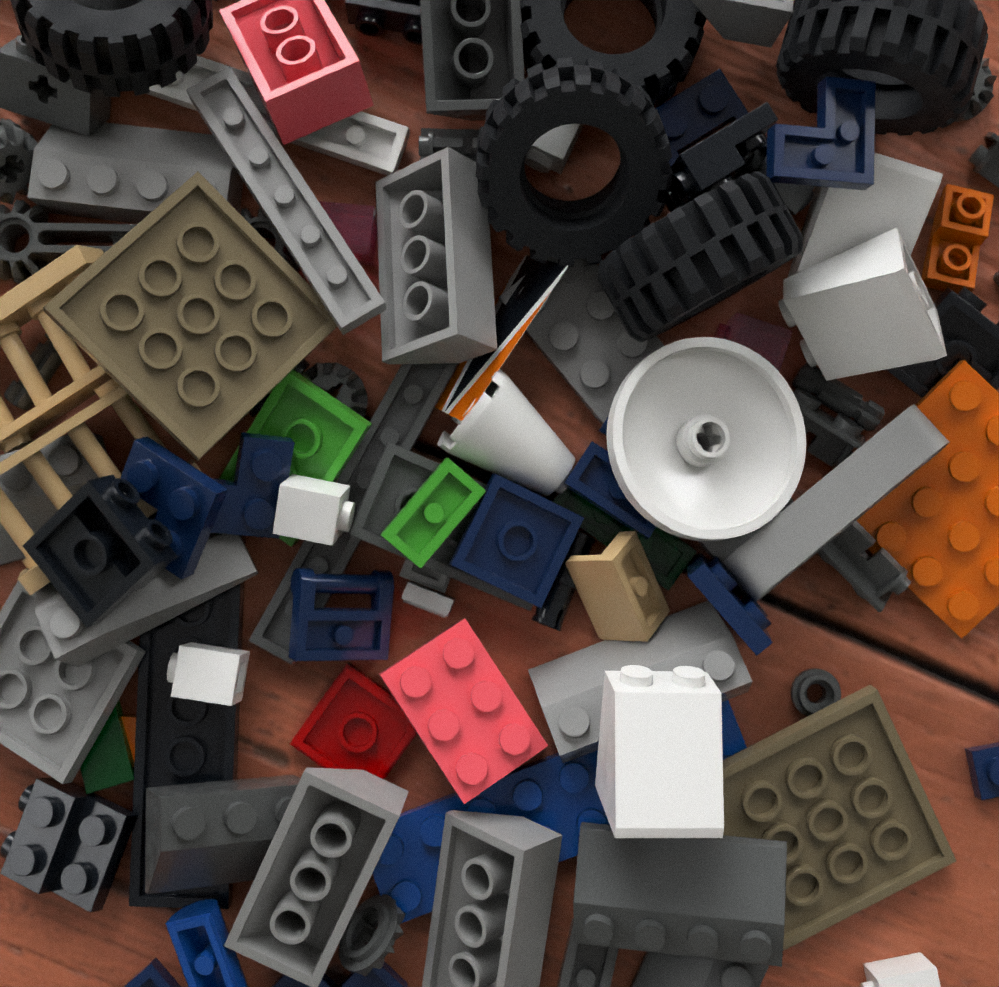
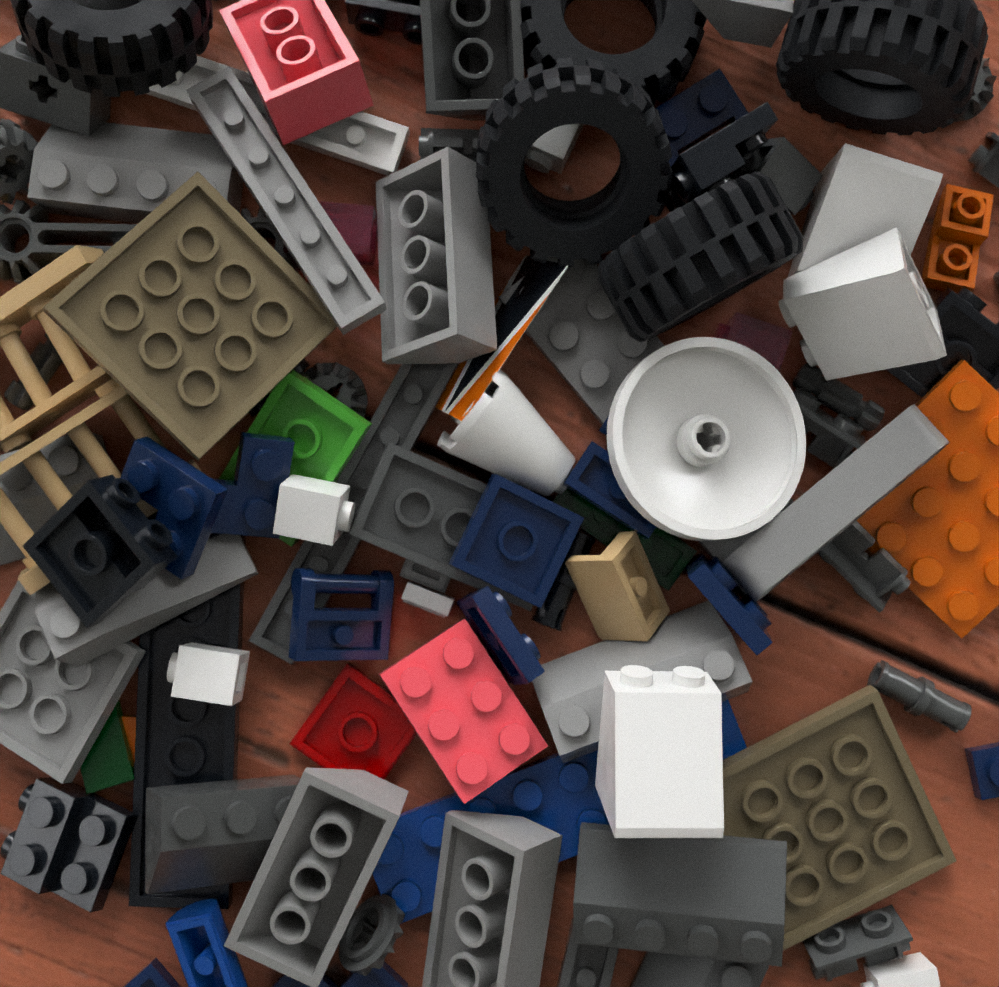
bright green plate [380,458,486,569] -> none
dark blue plate [766,77,876,190] -> none
dark grey plate [790,668,841,716] -> none
none -> dark blue plate [456,586,545,685]
none -> dark grey hinge [802,905,913,982]
none -> dark grey pin [867,660,972,733]

